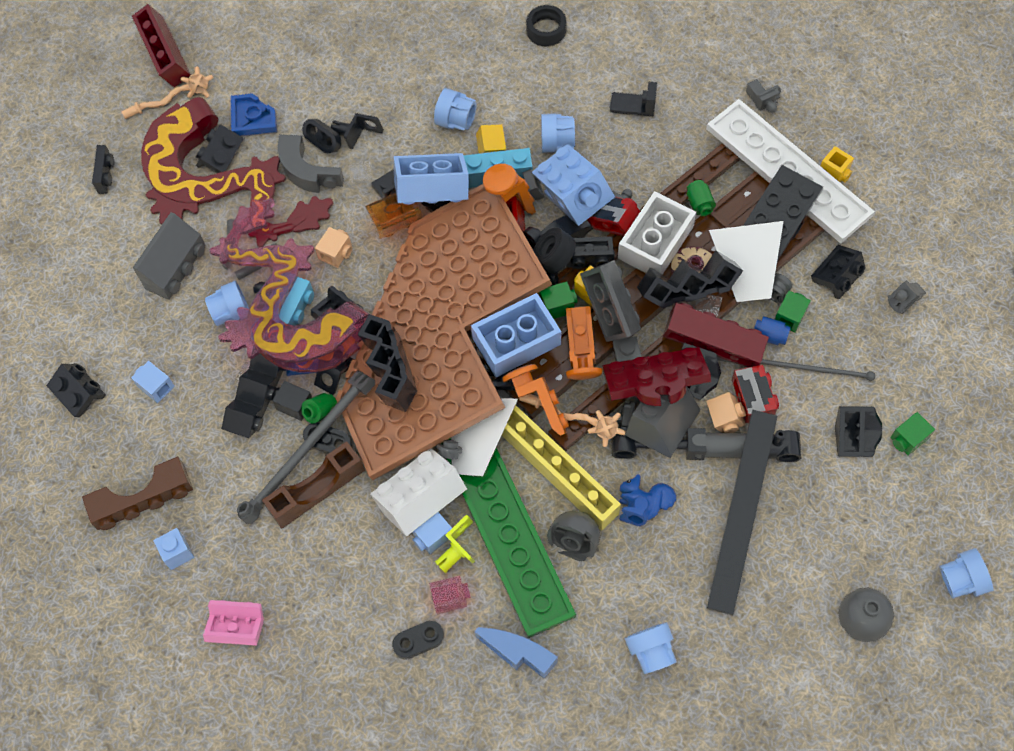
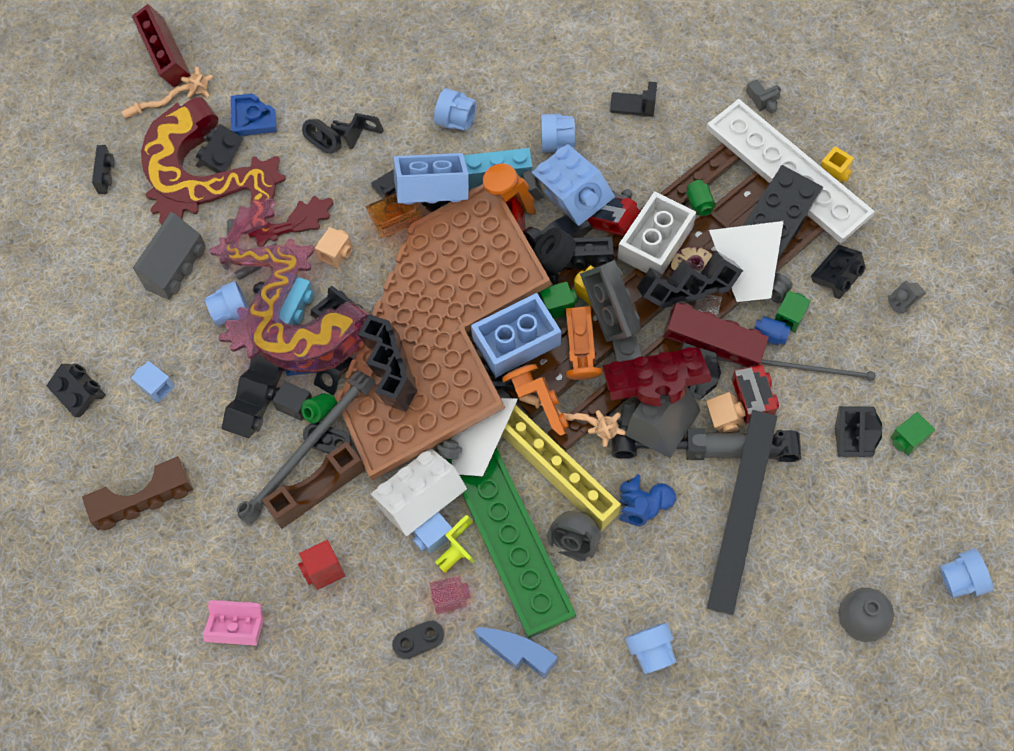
light blue brick [153,528,195,570] -> none
dark grey arch [277,134,344,193] -> none
yellow brick [476,124,506,154] -> none
black tyre [526,5,567,47] -> none
none -> red brick [298,539,346,590]

